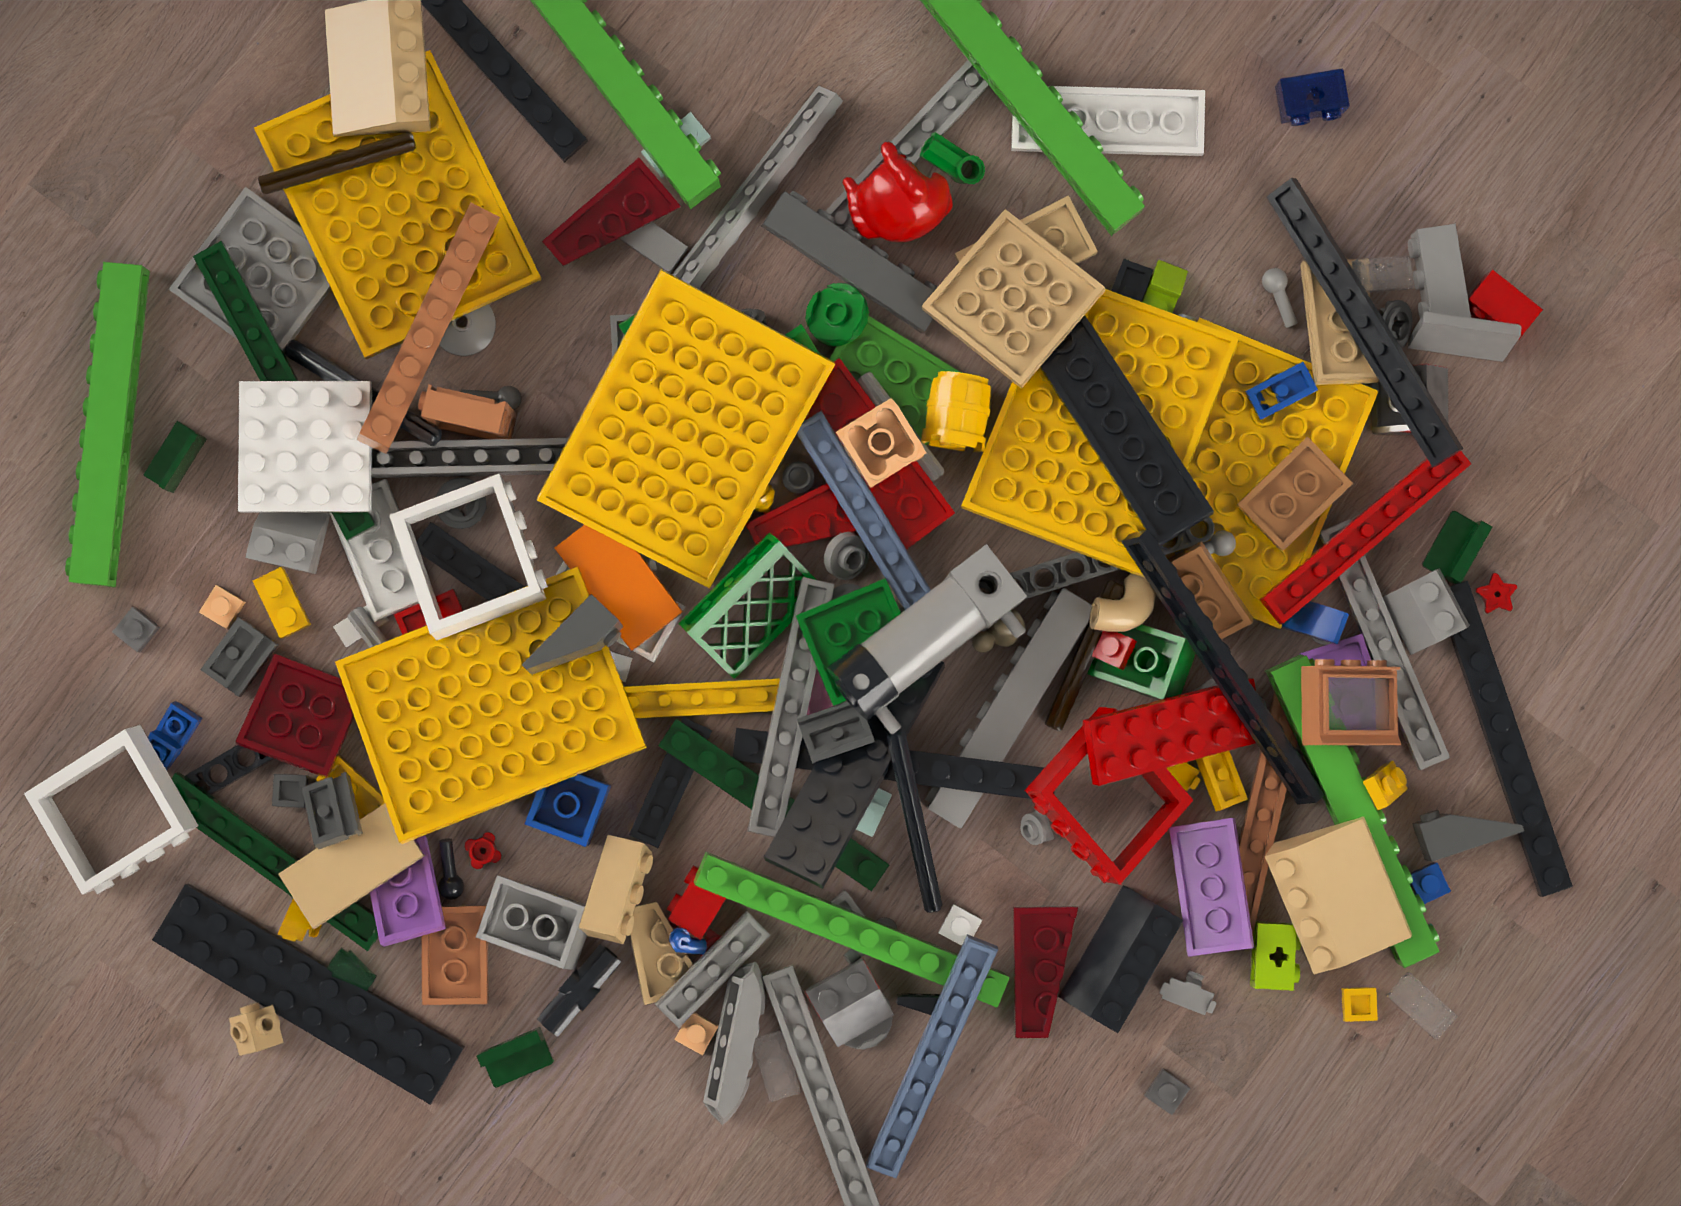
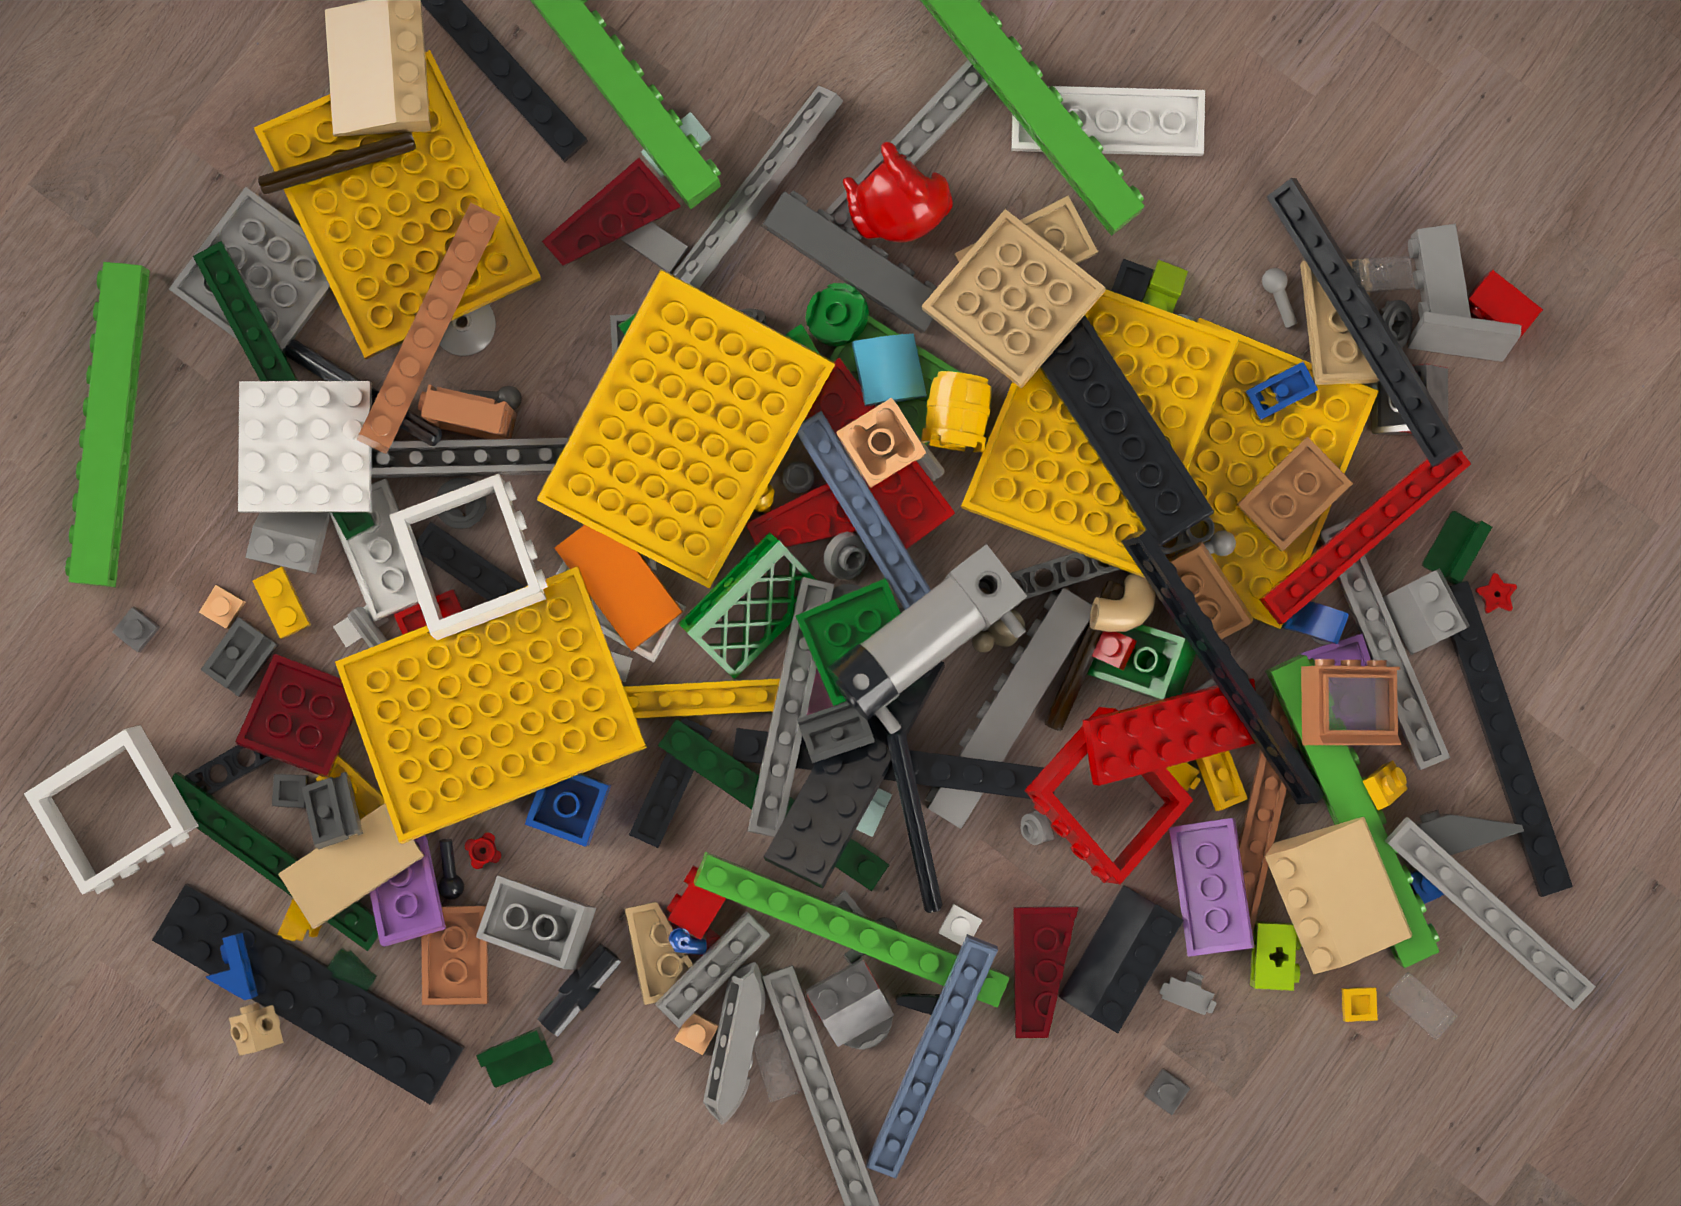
dark green panel [143,421,207,493] -> none
blue slope [148,701,203,771] -> none
dark grey slope [522,594,623,675] -> none
tan brick [579,835,653,944] -> none
green piece [919,132,985,184] -> none
clear blue brick [1275,68,1350,126] -> none
none -> blue slope [206,933,258,1000]
none -> medium azure slope [852,333,927,406]
none -> light grey plate [1385,817,1596,1010]

